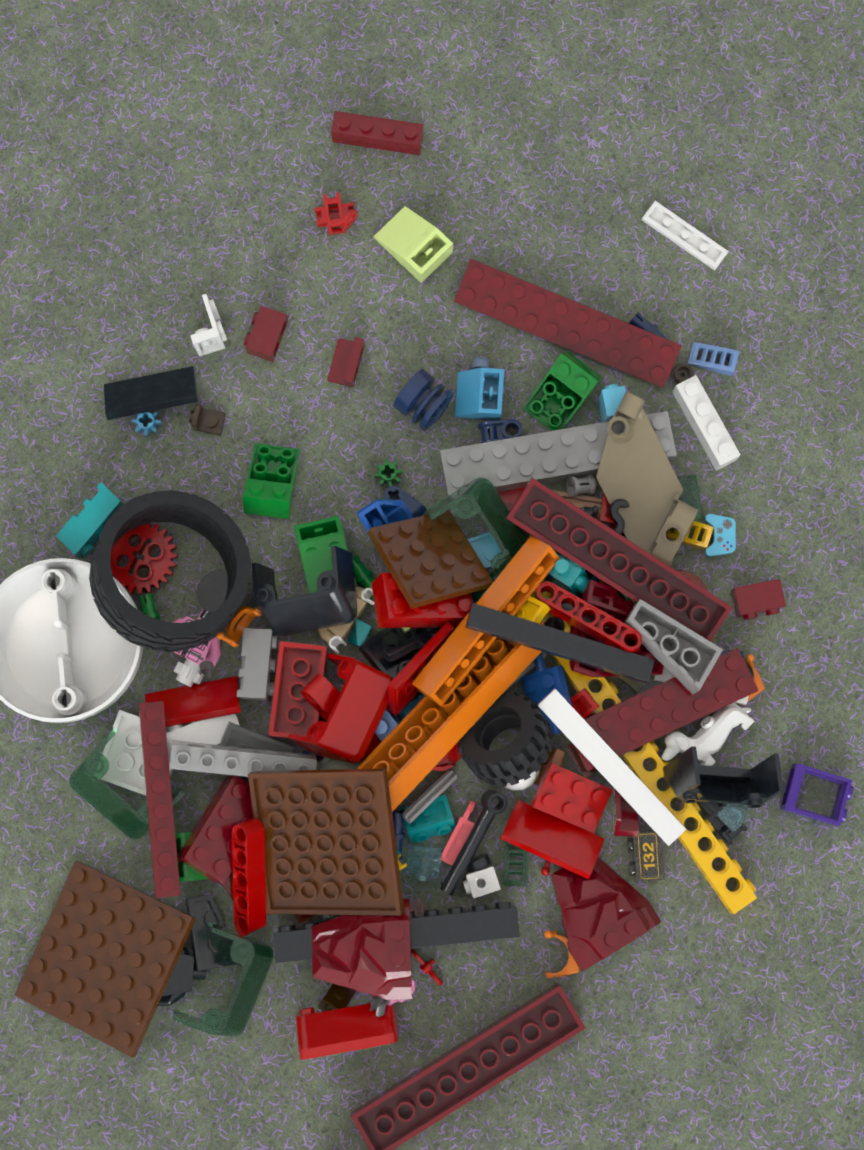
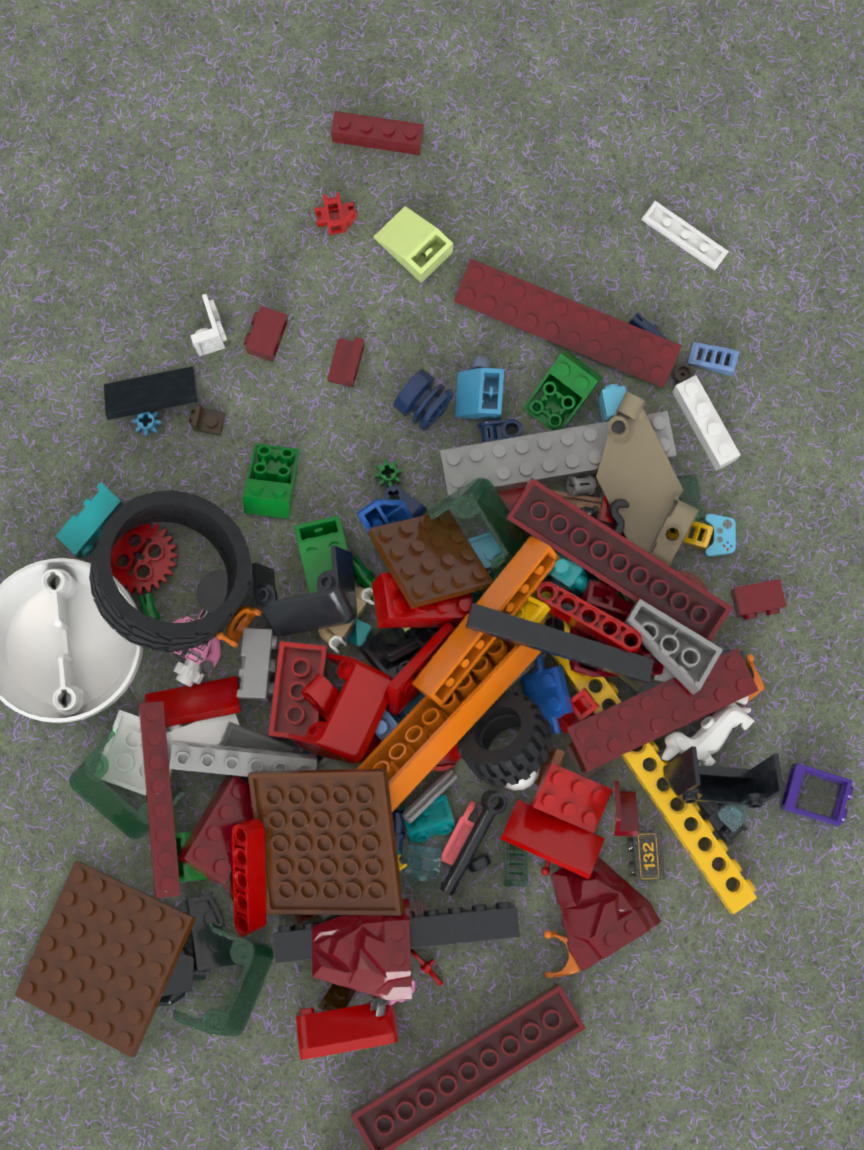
white brick [463,866,501,899] -> none
white tile [537,689,686,846] -> none

